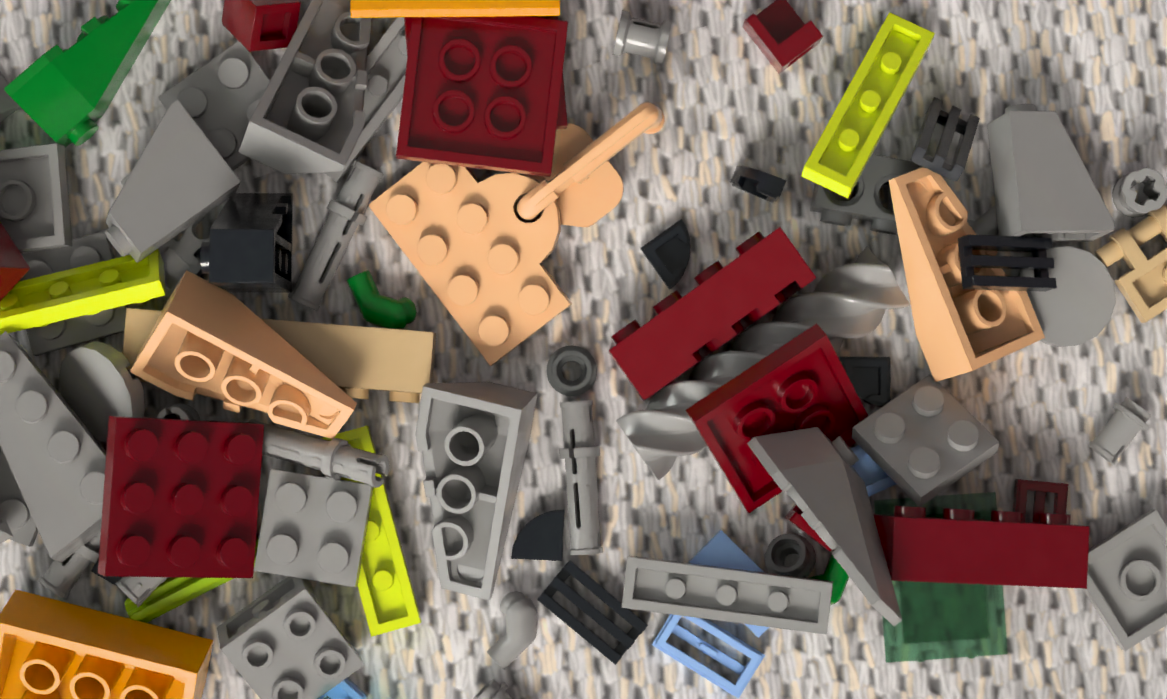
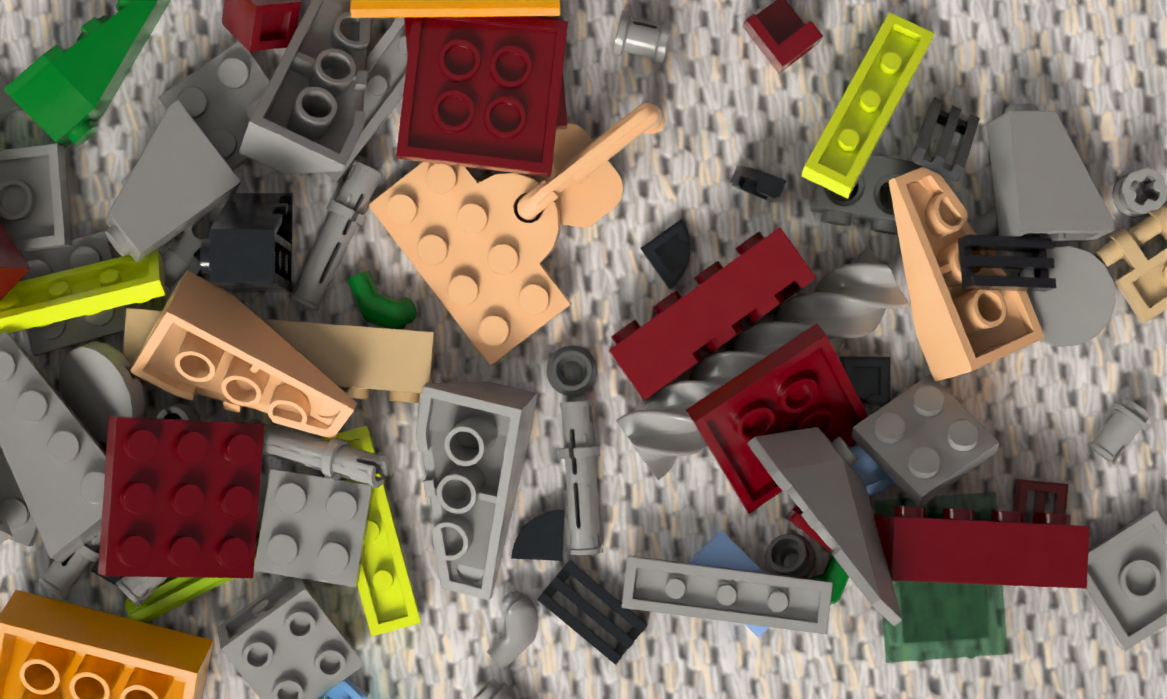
light blue tile [651,614,765,699] -> none

